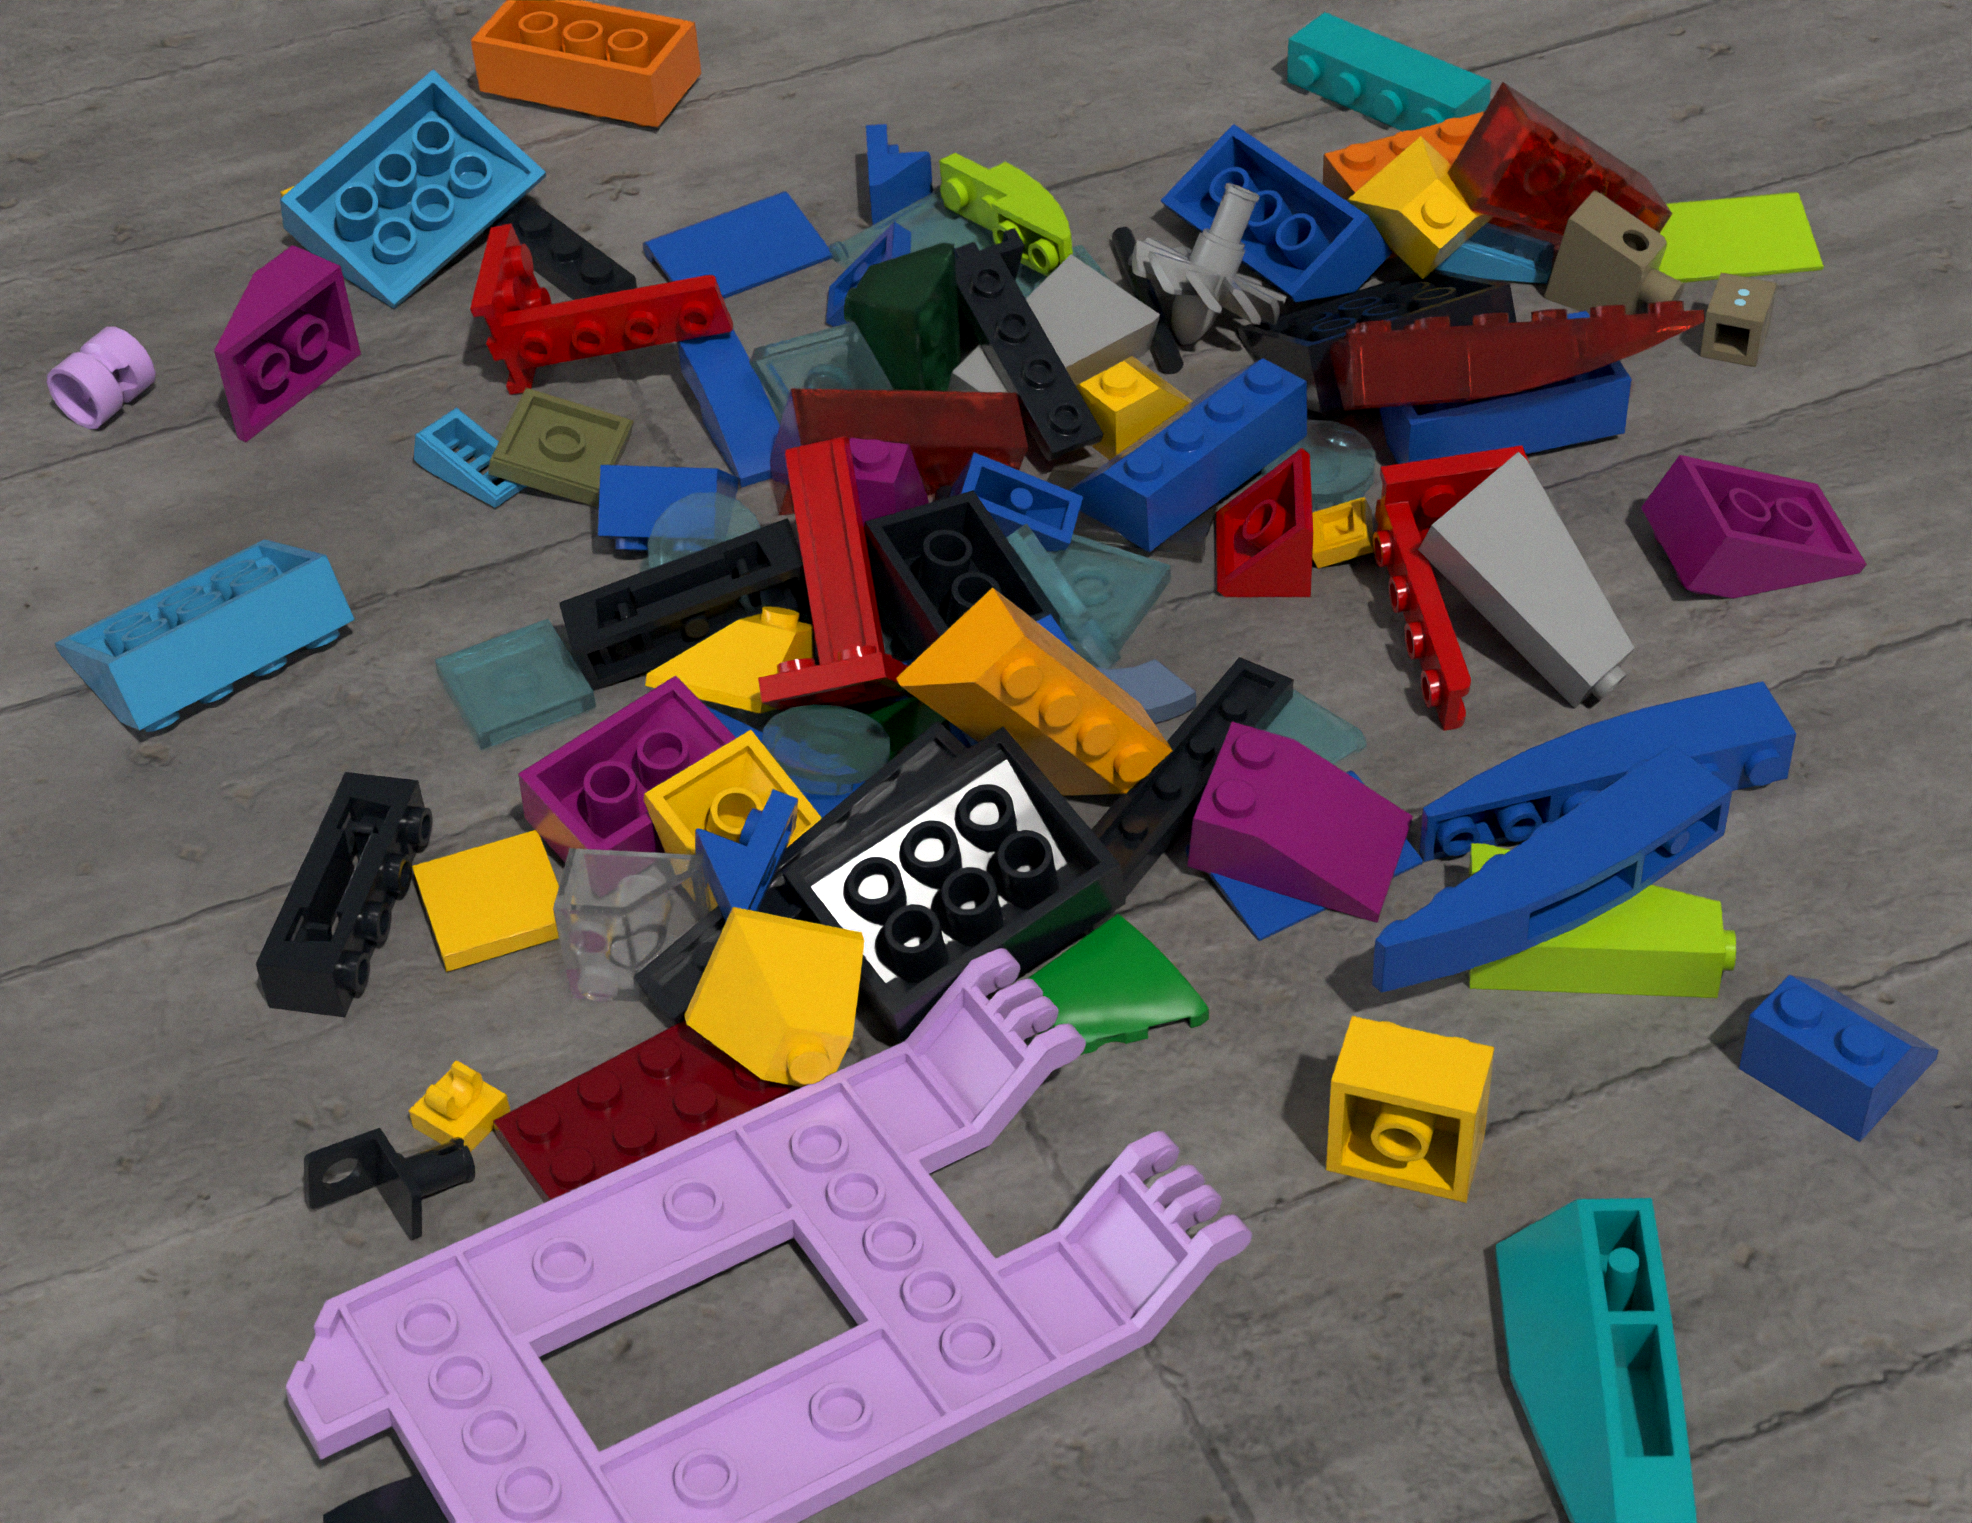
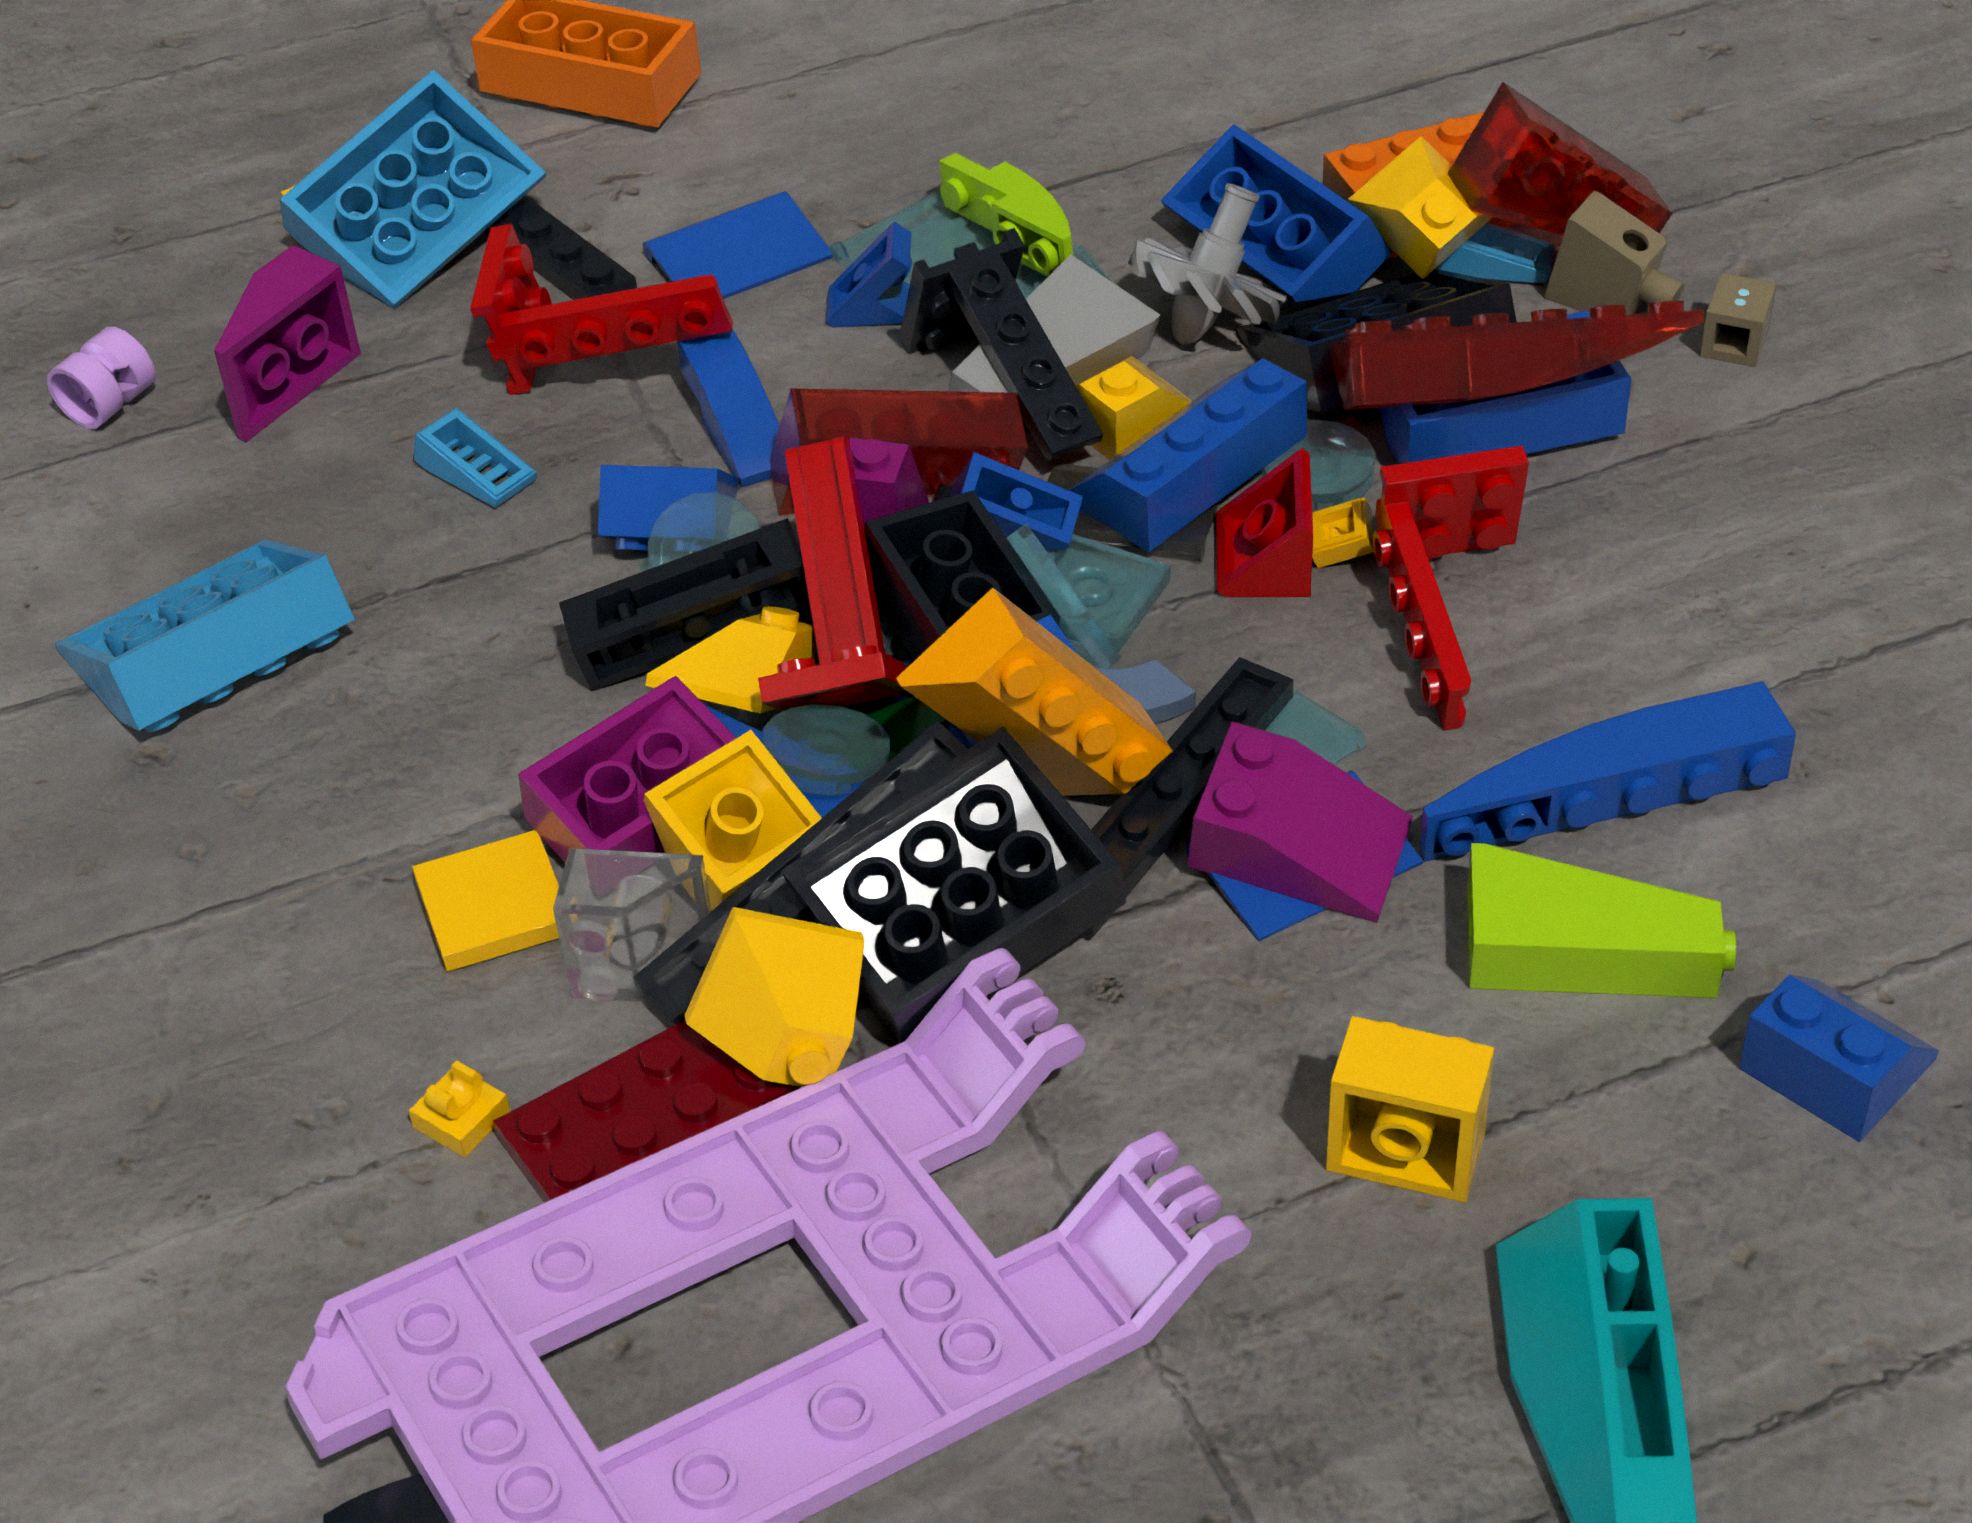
black brick [256,772,433,1018] -> none
black bracket [304,1128,475,1241] -> none
clear light blue tile [435,619,596,750] -> none
olive tile [488,388,634,508] -> none
blue slope [695,789,798,922] -> none
clear light blue tile [749,322,906,446] -> none
clear green slope [844,242,961,449] -> none
blue slope [866,124,933,229] -> none
green slope [1027,914,1209,1055] -> none
black bar [1112,227,1184,374] -> none
teal brick [1287,12,1492,131] -> none
blue slope [1372,744,1733,993] -> none
light grey slope [1418,452,1635,708] -> none
lime piece [1637,192,1824,283] -> none
magenta slope [1641,455,1867,598] -> none

